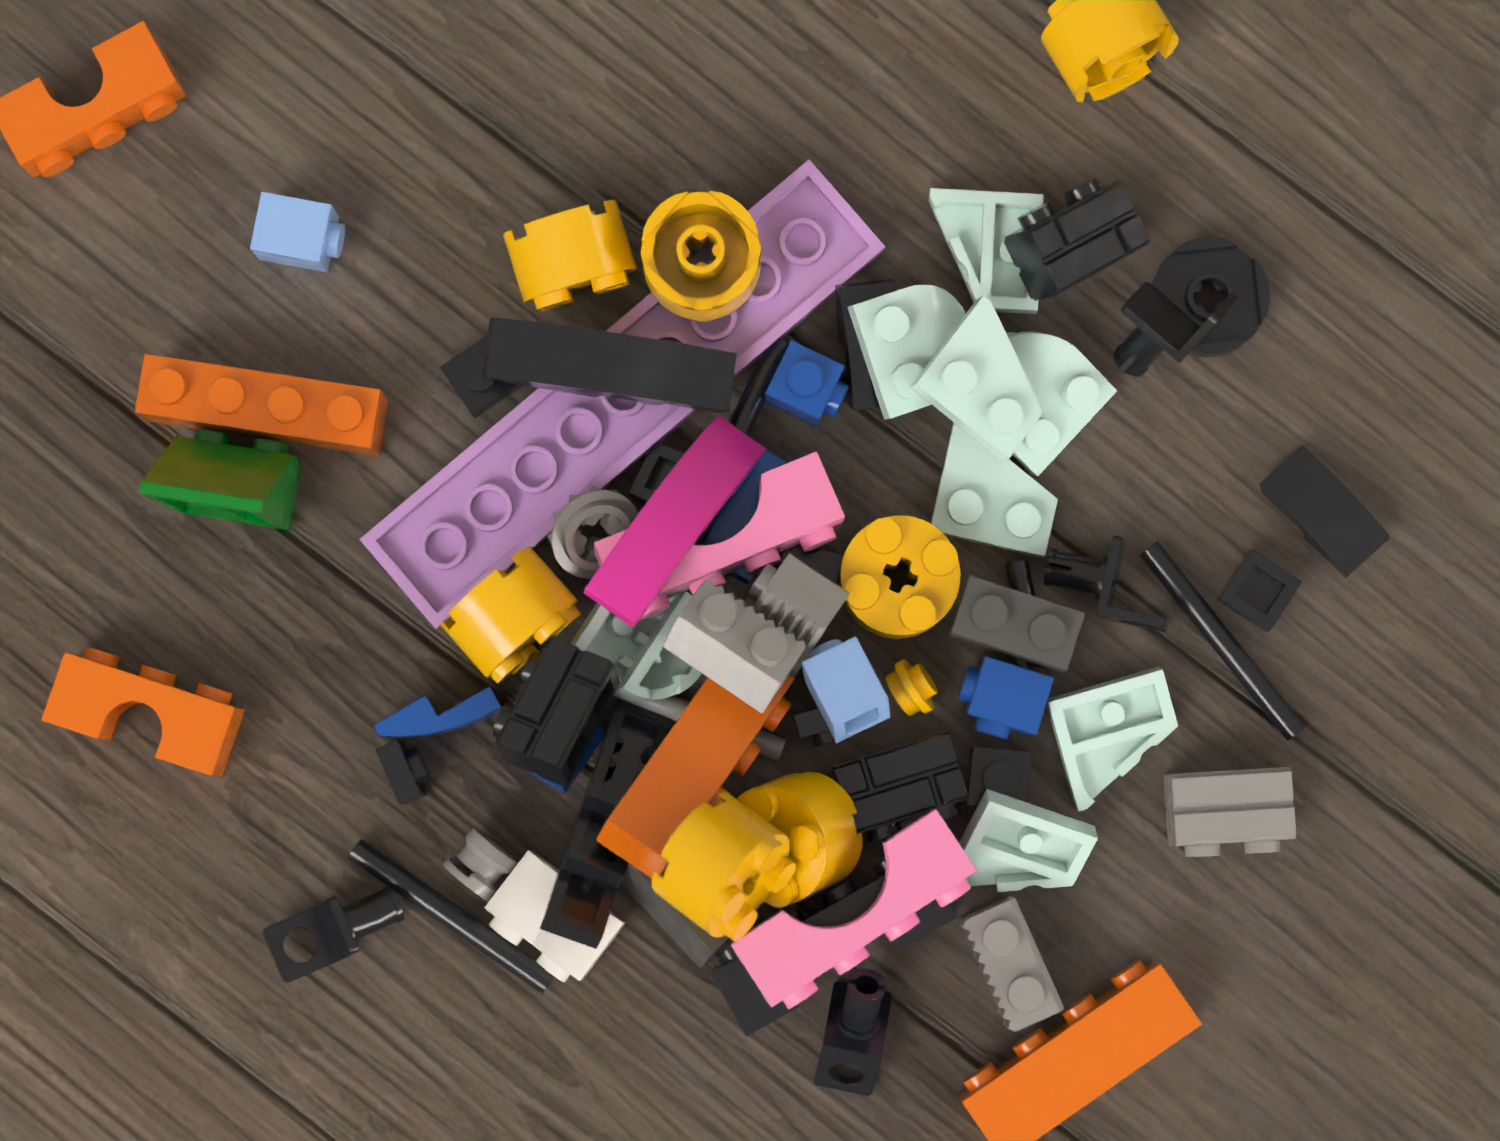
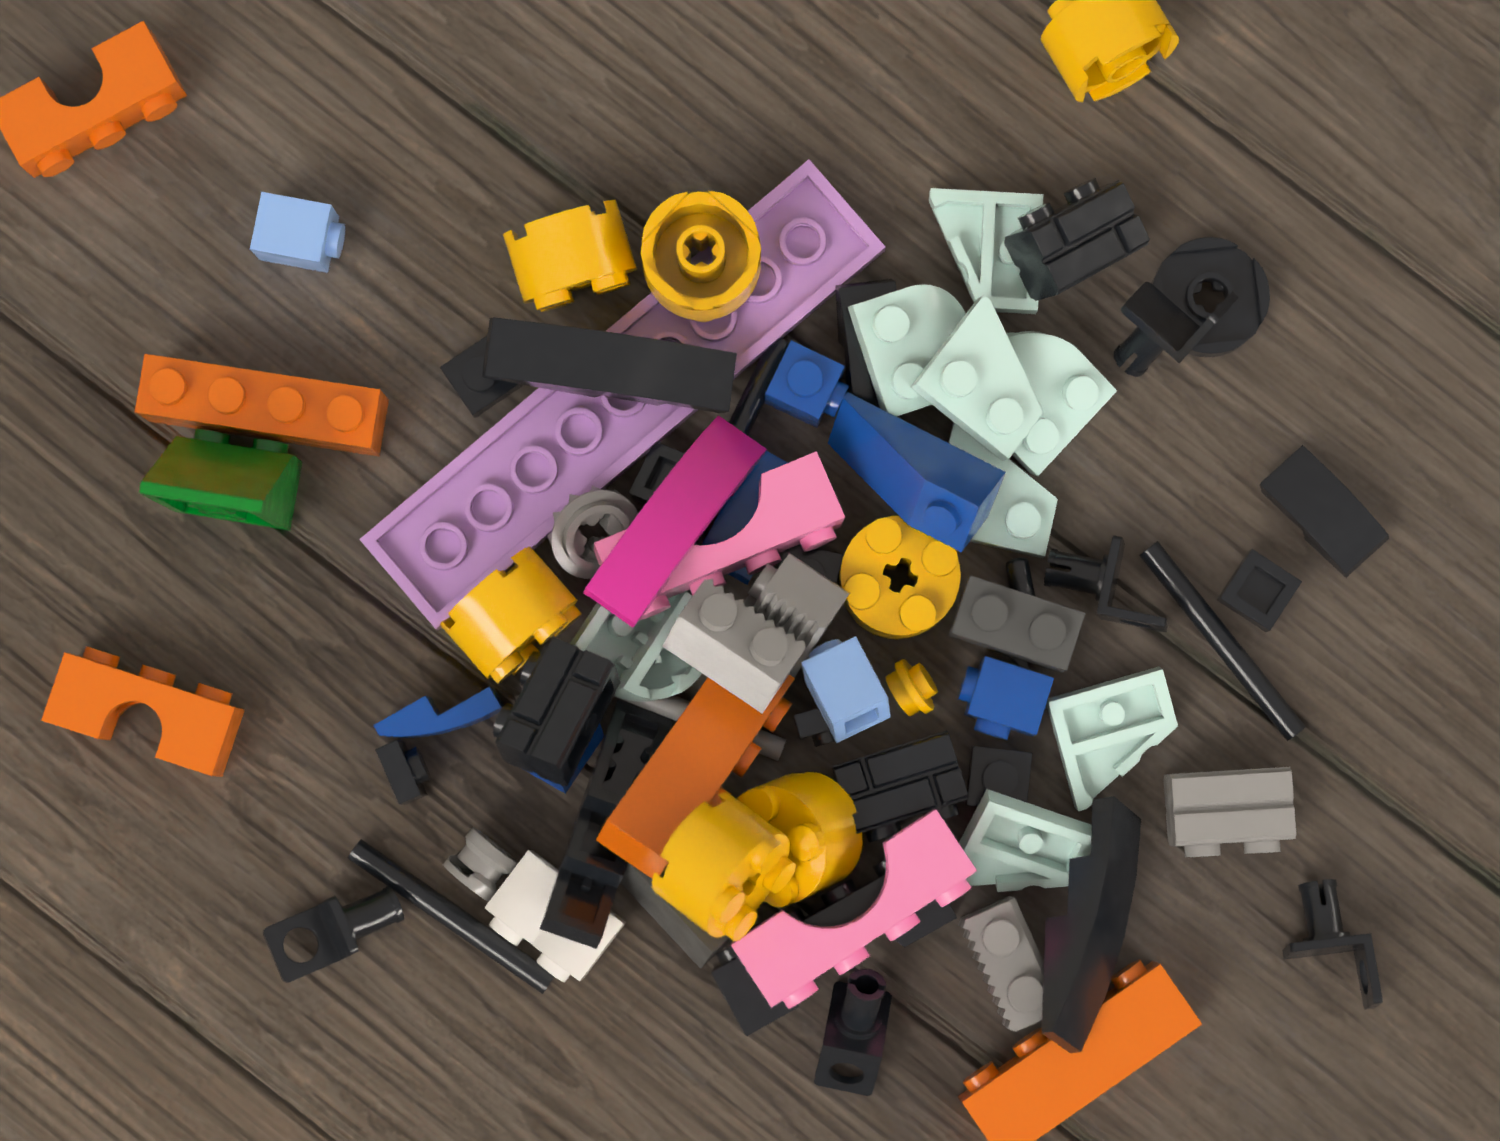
none -> blue slope [828,392,1006,552]
none -> black slope [1041,796,1141,1053]
none -> black bracket [1282,879,1383,1010]

